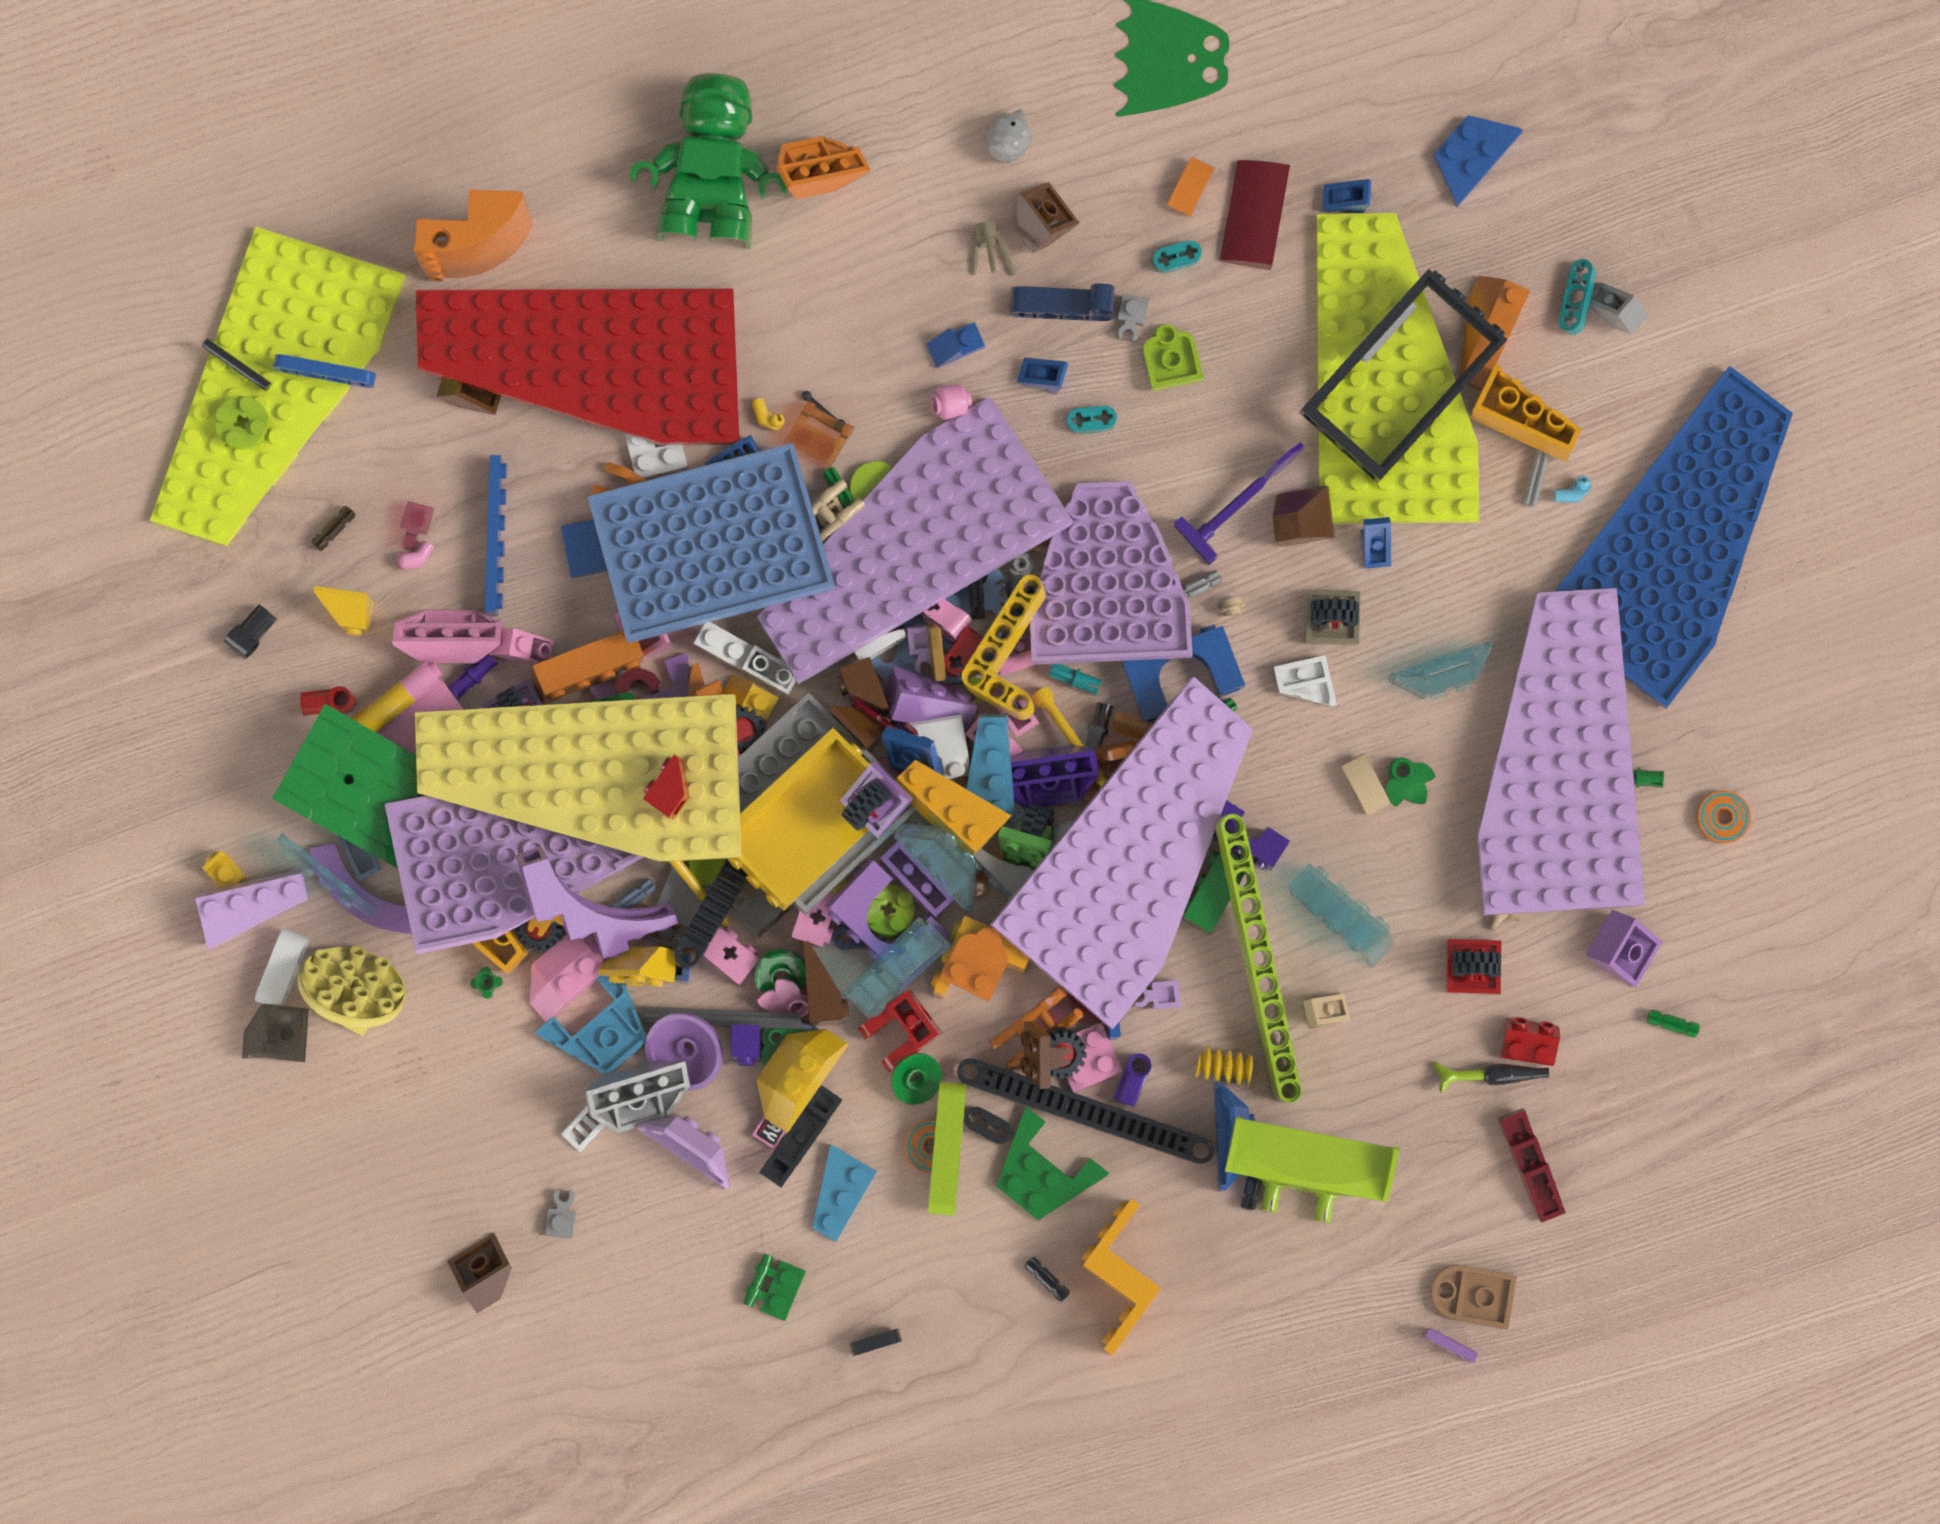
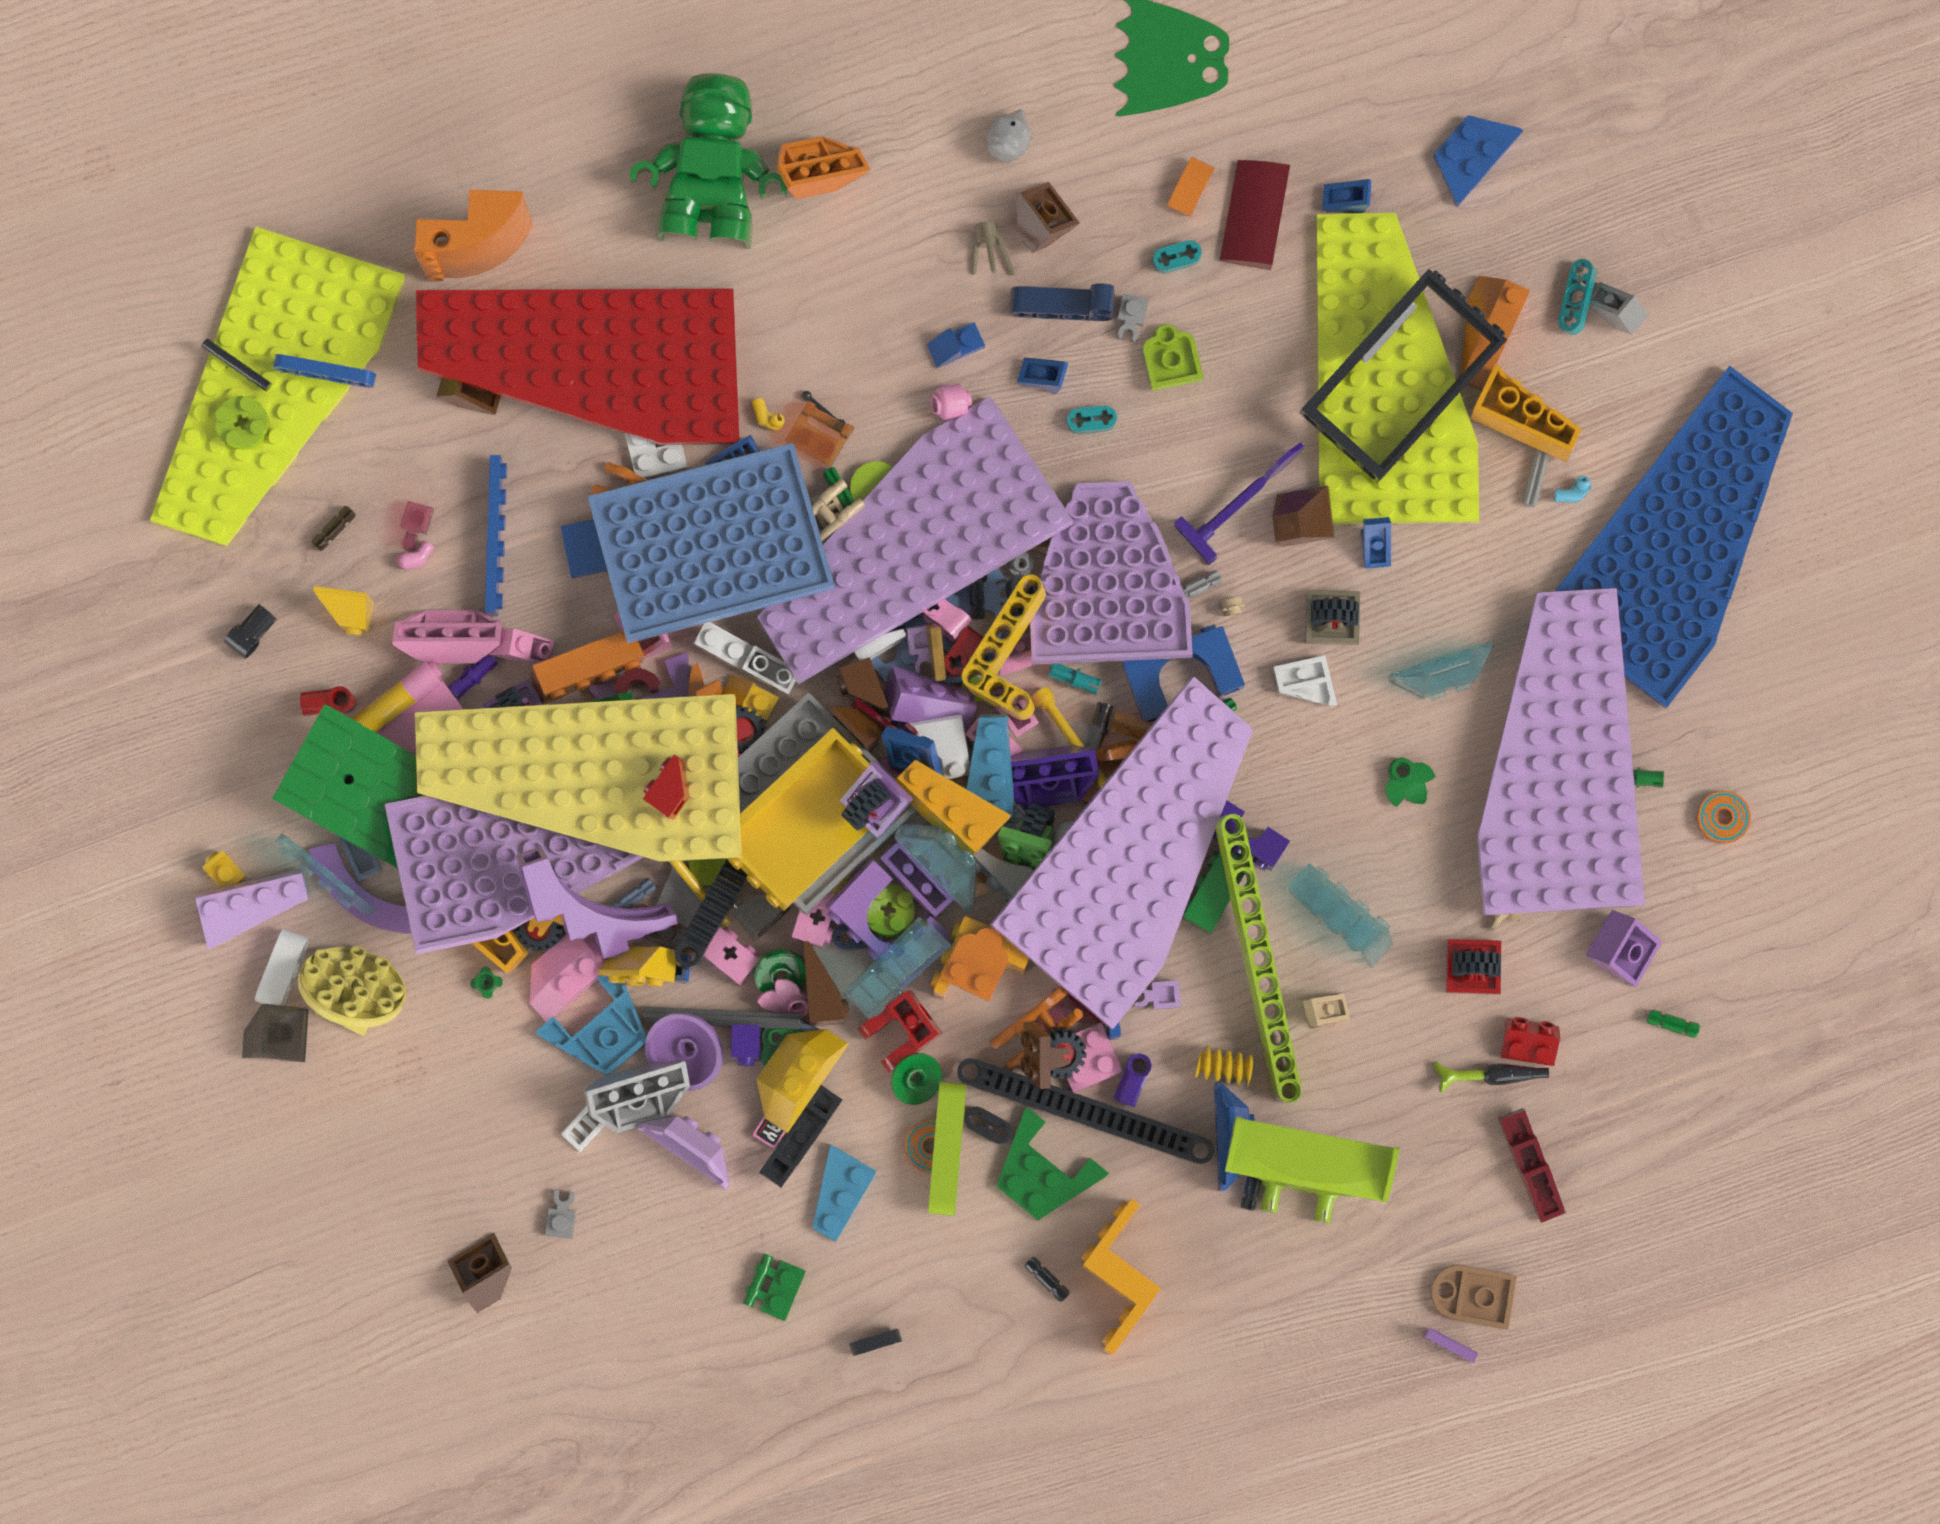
tan slope [1340,754,1391,816] -> none

